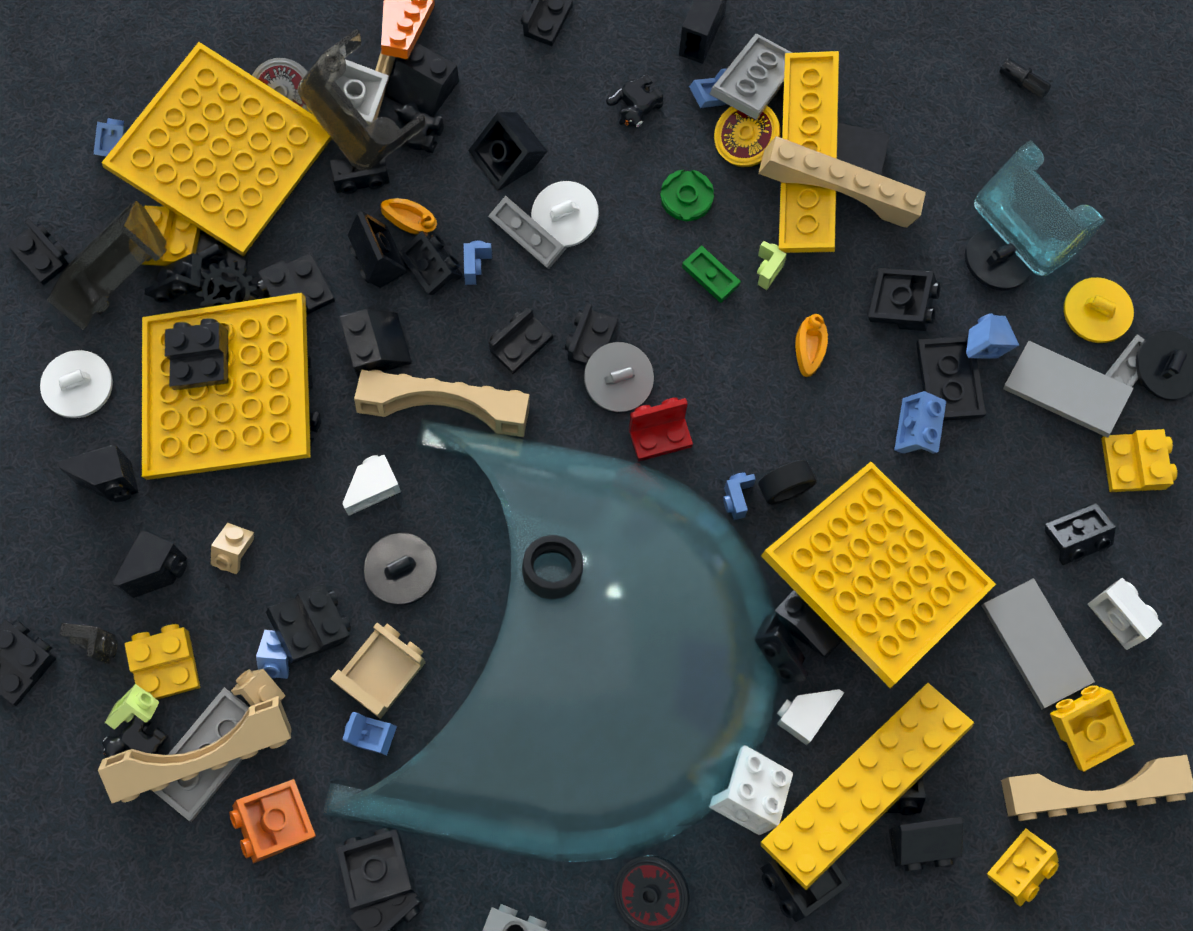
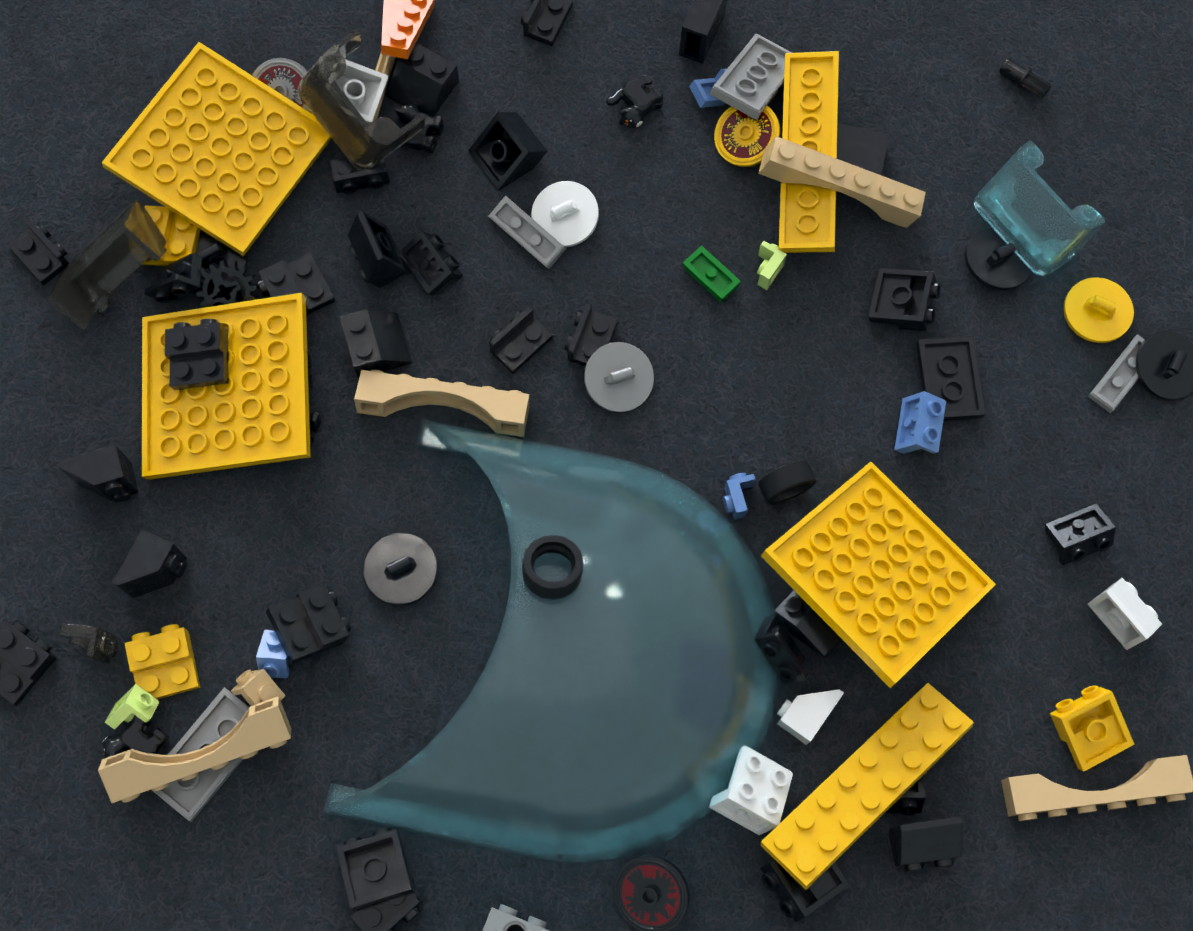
white shield [40,350,113,418] -> none
medium blue bracket [94,118,130,156] -> none
tan bracket [211,523,254,574] -> none
orange plate [229,779,316,864] -> none
tan panel [331,623,425,719] -> none
white slope [342,455,401,516] -> none
medium blue bracket [343,712,397,756] -> none
light orange arm [381,198,437,234] -> none
medium blue bracket [464,241,492,285] -> none
red bracket [629,398,693,462] -> none
green tile [660,170,714,221] -> none
light orange arm [795,314,828,377] -> none
medium blue slope [966,313,1019,358] -> none
light grey tile [981,578,1095,710] -> none
yellow bracket [987,828,1059,907] -> none
light grey tile [1003,341,1133,438] -> none
yellow plate [1101,429,1177,492] -> none

